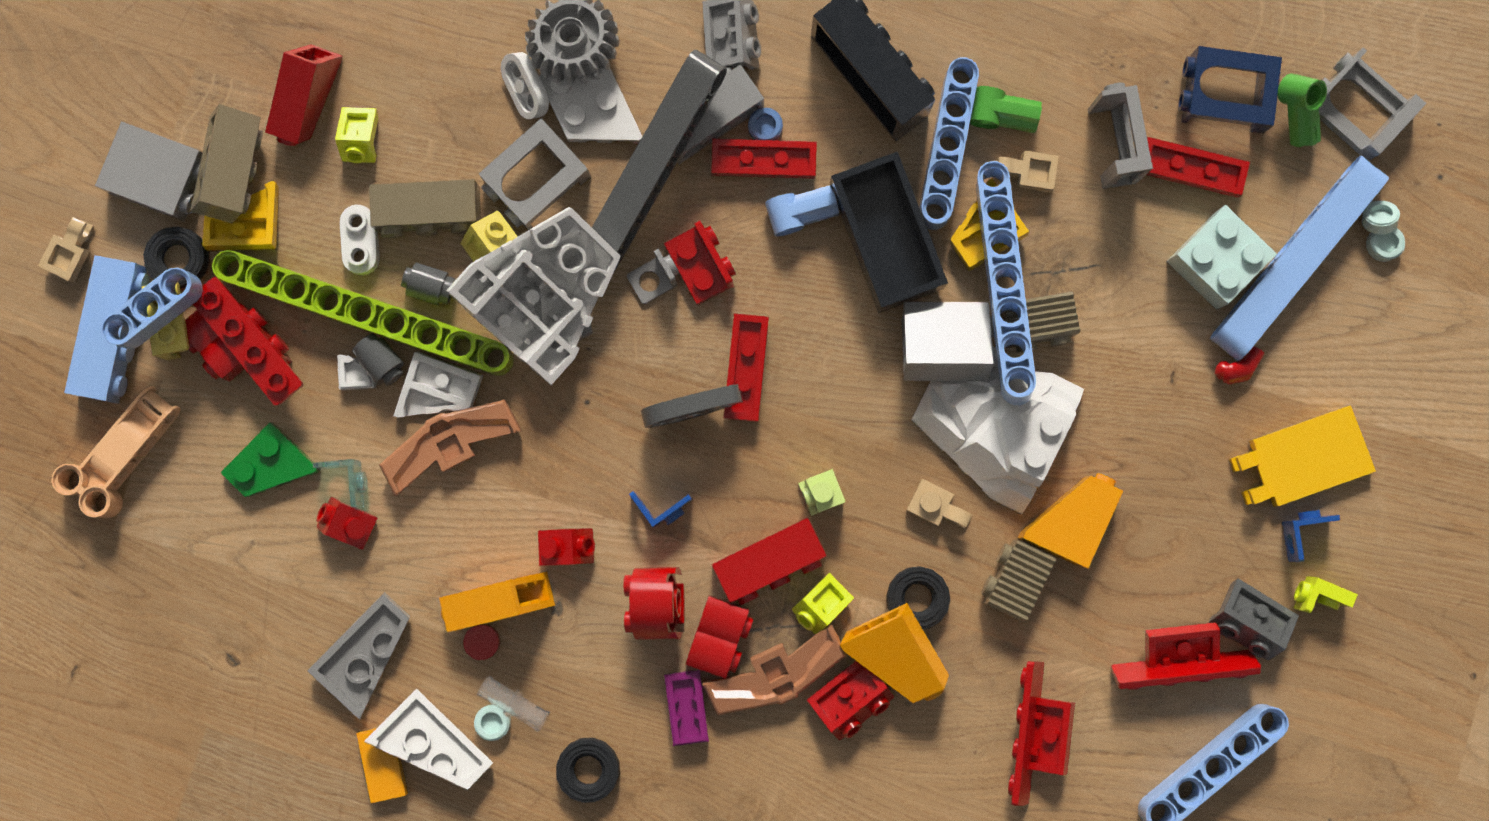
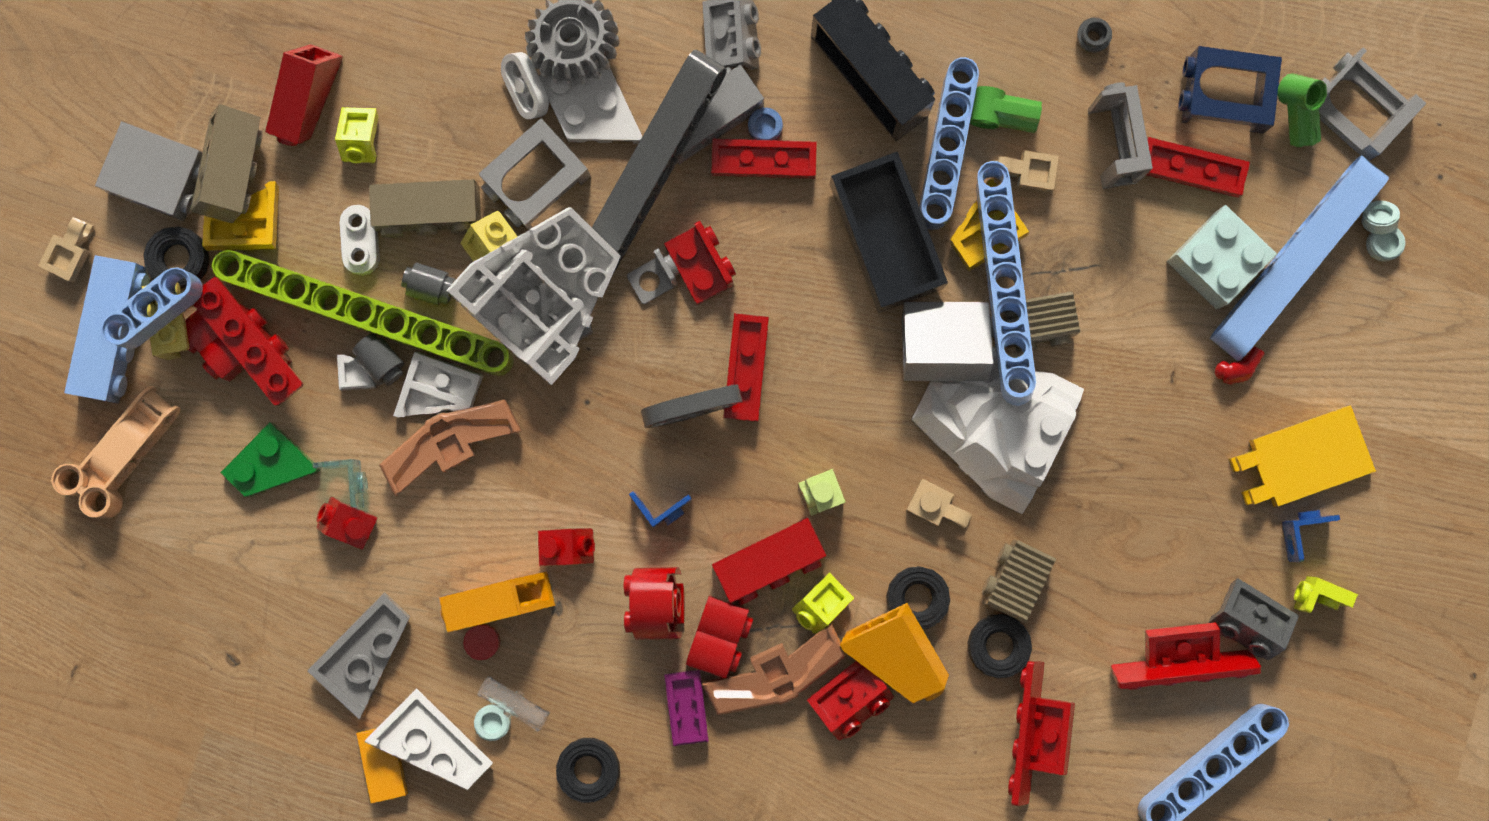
light blue piece [765,185,839,237] -> none
light orange slope [1018,473,1123,569] -> none
none -> black tyre [967,614,1032,678]
none -> dark grey plate [1077,18,1112,53]

